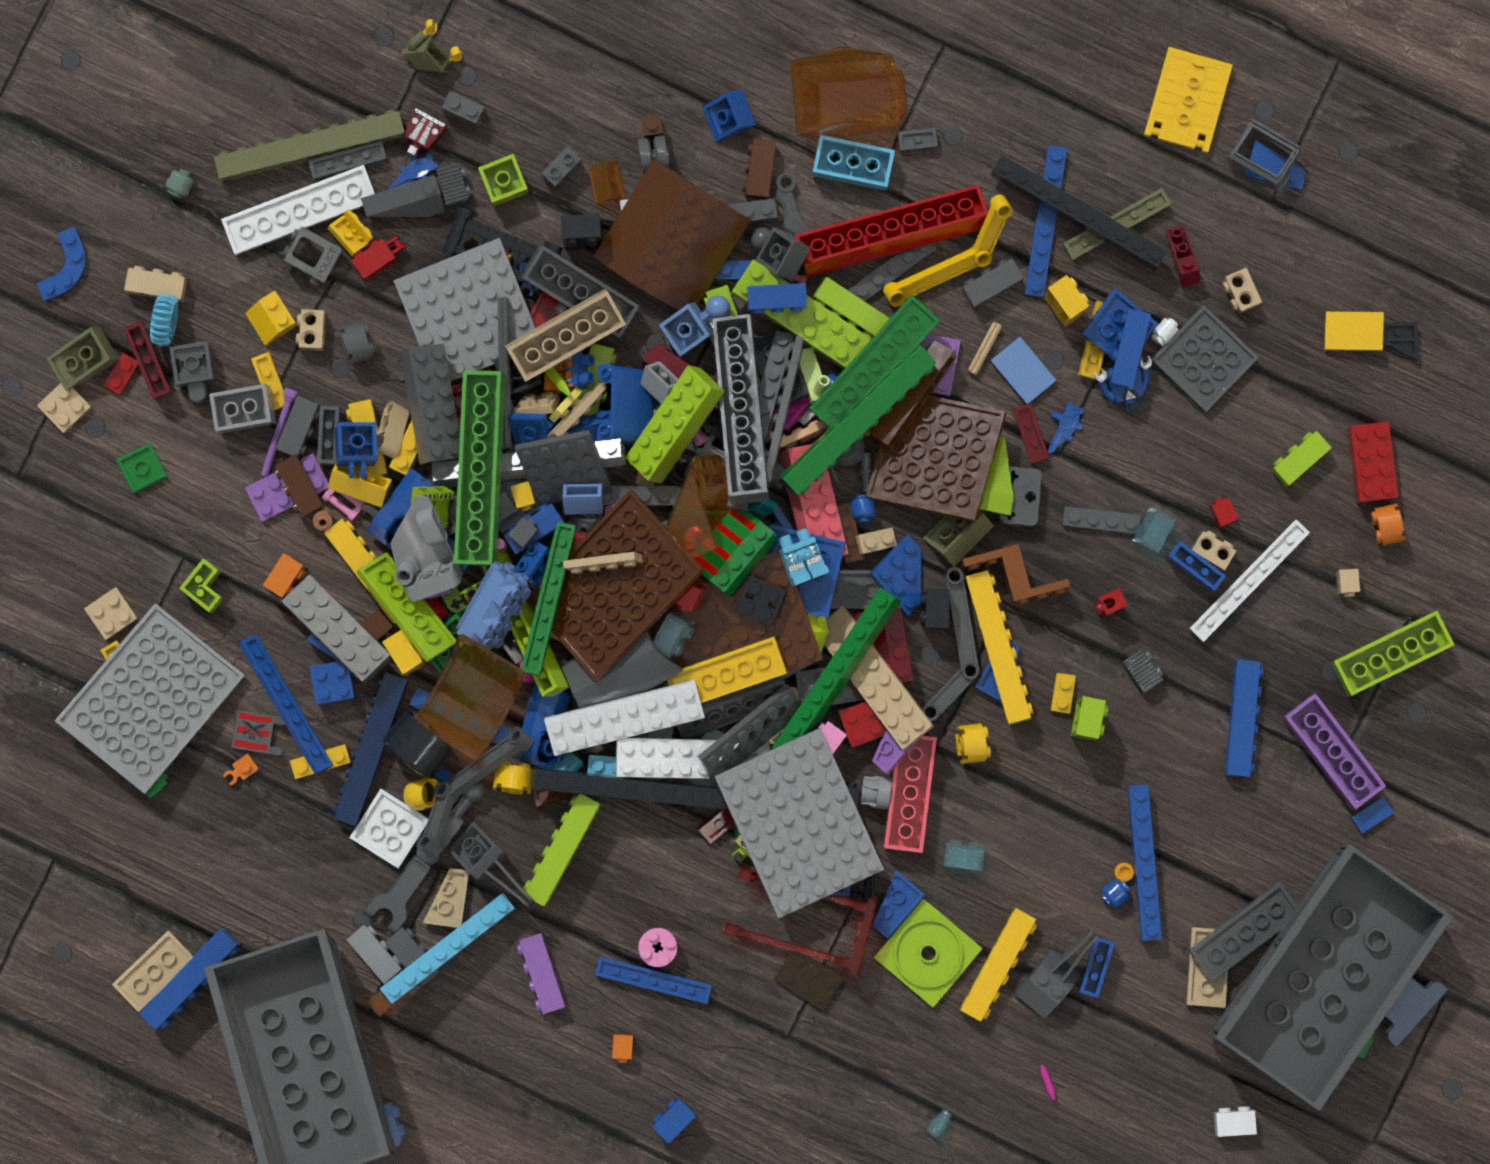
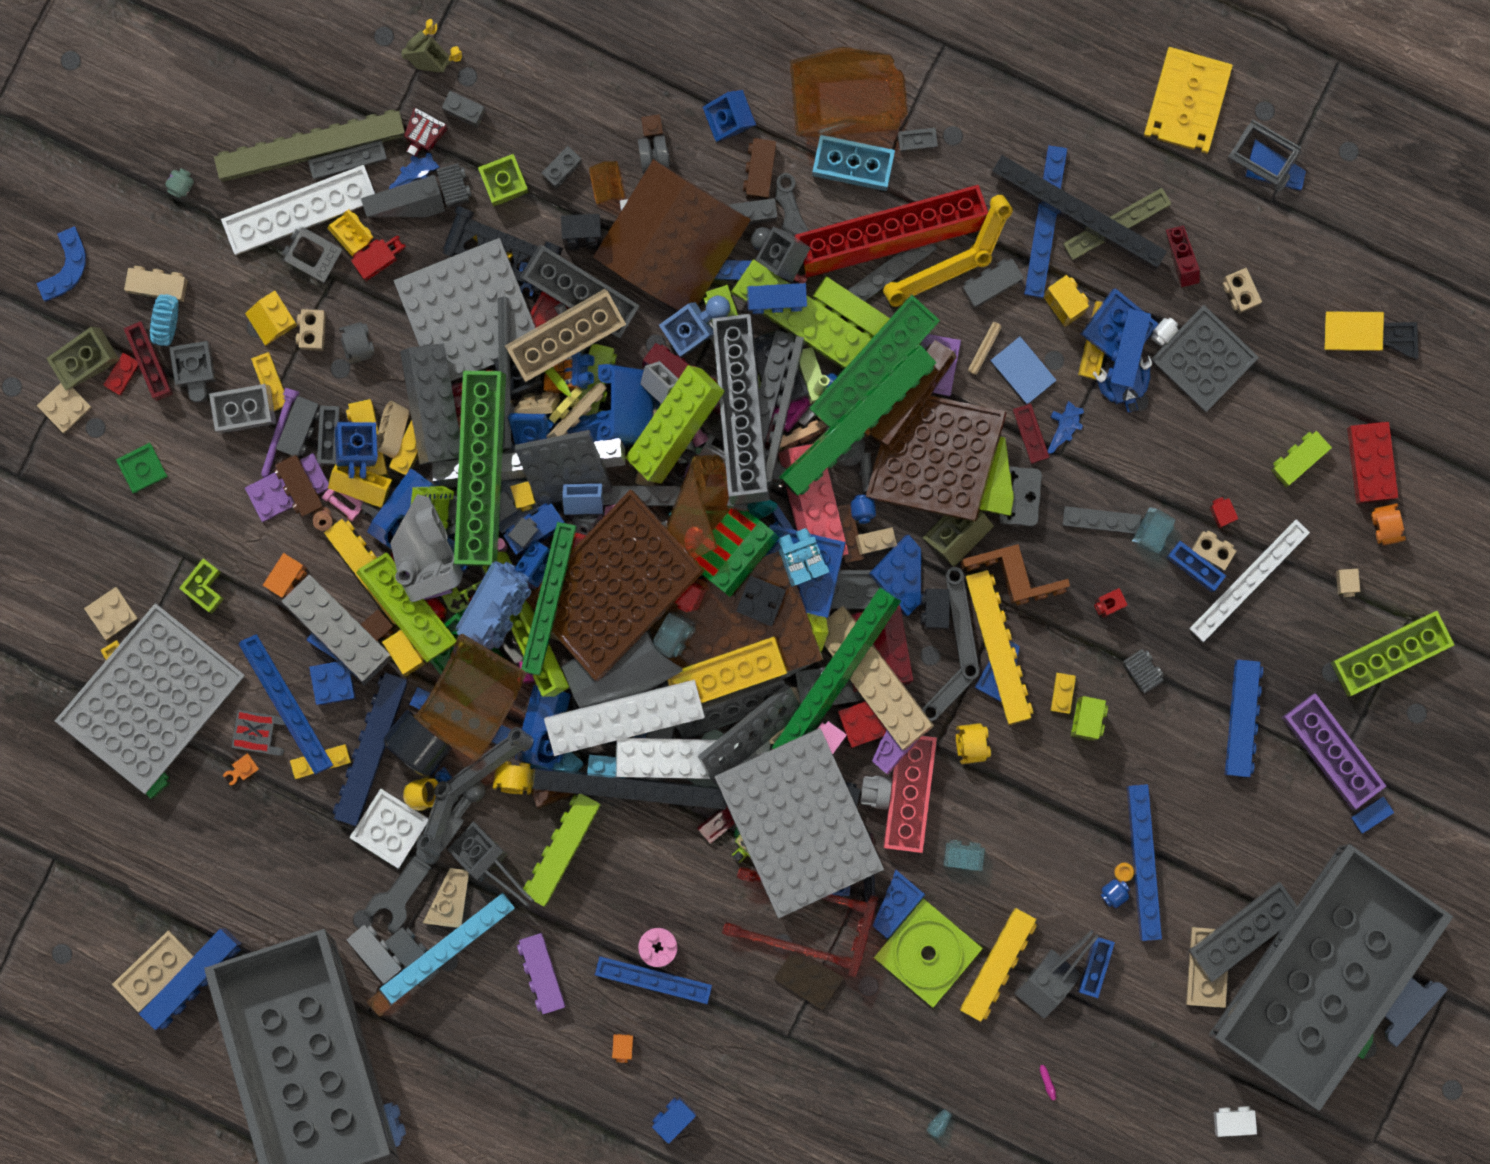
tan plate [563,552,643,574] -> none

